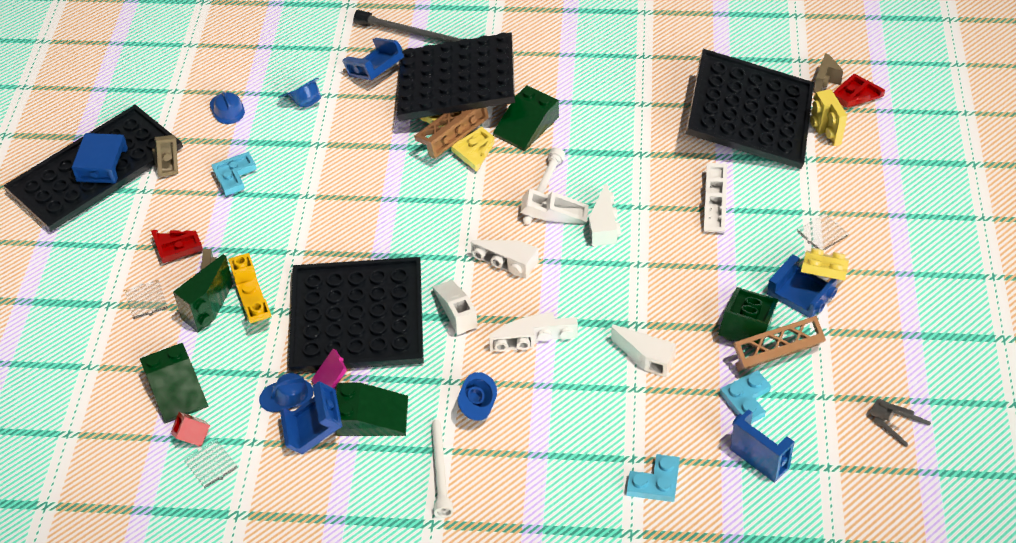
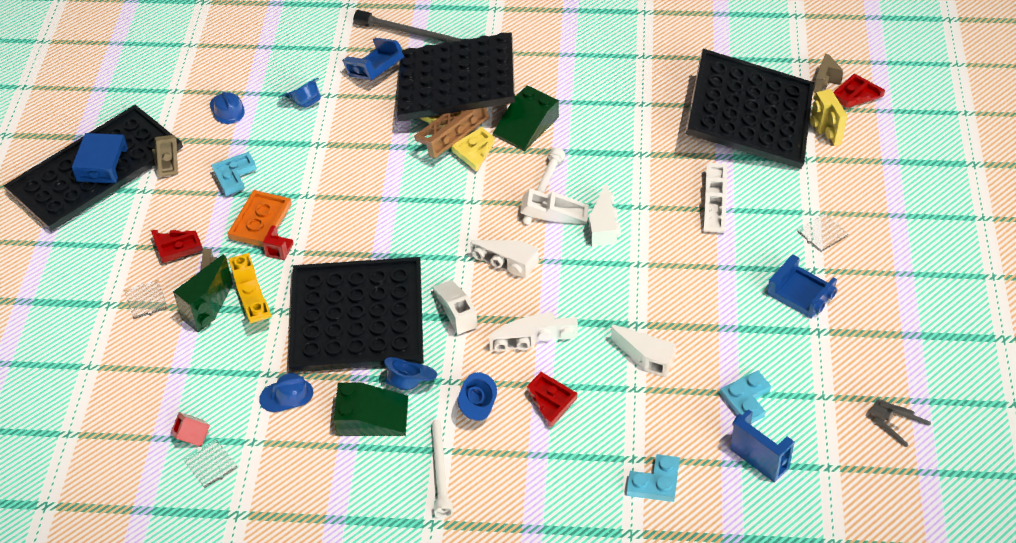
dark green slope [140,342,209,424] -> none
blue panel [280,381,342,454] -> none
dark pink piece [311,349,347,388] -> none
dark green slope [718,287,779,348] -> none
medium nougat fence [733,316,826,372] -> none
light yellow plate [801,248,849,281] -> none
none -> orange plate [227,190,292,247]
none -> red panel [262,225,294,261]
none -> blue piece [384,357,437,390]
none -> red wing [527,371,578,428]

